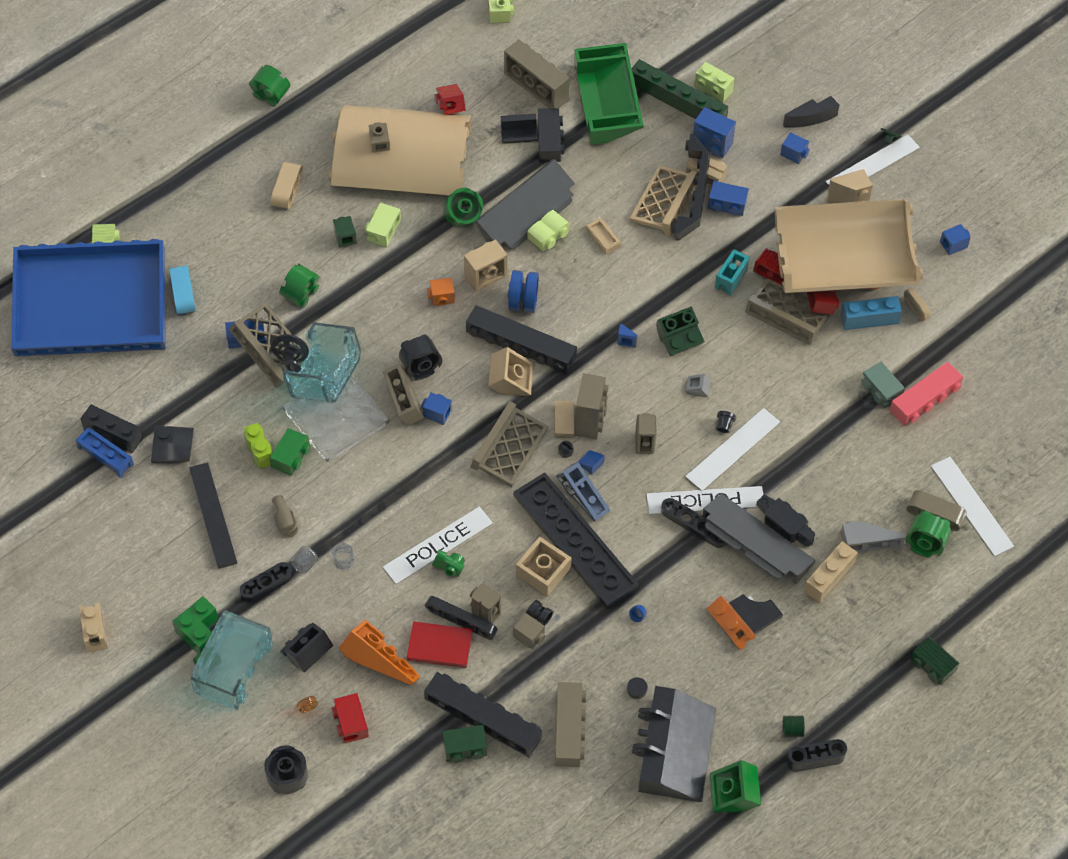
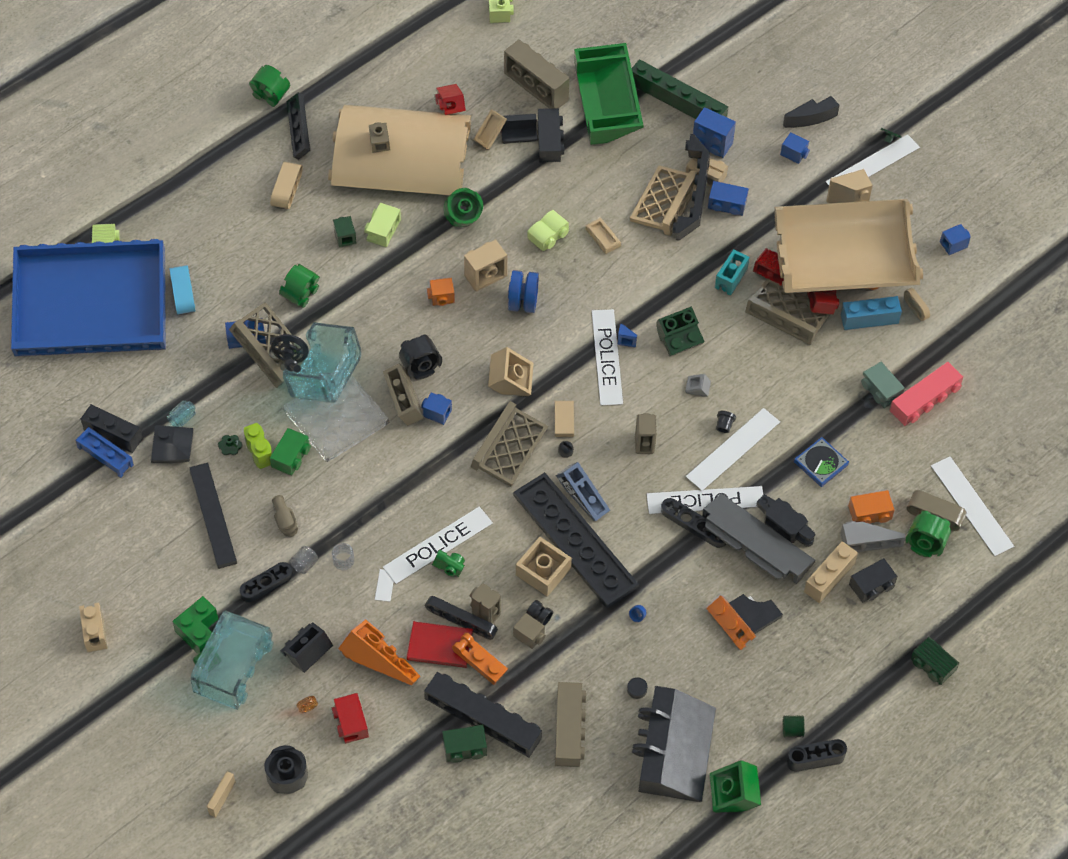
black brick [466,305,577,374] -> none
dark grey slope [475,159,575,249] -> none
dark tan brick [574,373,609,439] -> none
blue slope [578,450,605,474] -> none
yellowish green brick [694,62,735,102] -> none
none -> clear light blue brick [167,400,196,427]
none -> tan tile [207,772,236,818]
none -> dark green plant [218,435,242,455]
none -> black plate [286,92,311,160]
none -> white sticker [375,569,394,601]
none -> orange plate [452,633,508,685]
none -> tan tile [473,109,507,149]
none -> white sticker [592,309,623,405]
none -> tile [794,437,849,487]
none -> orange brick [848,490,895,524]
none -> black brick [849,558,898,603]

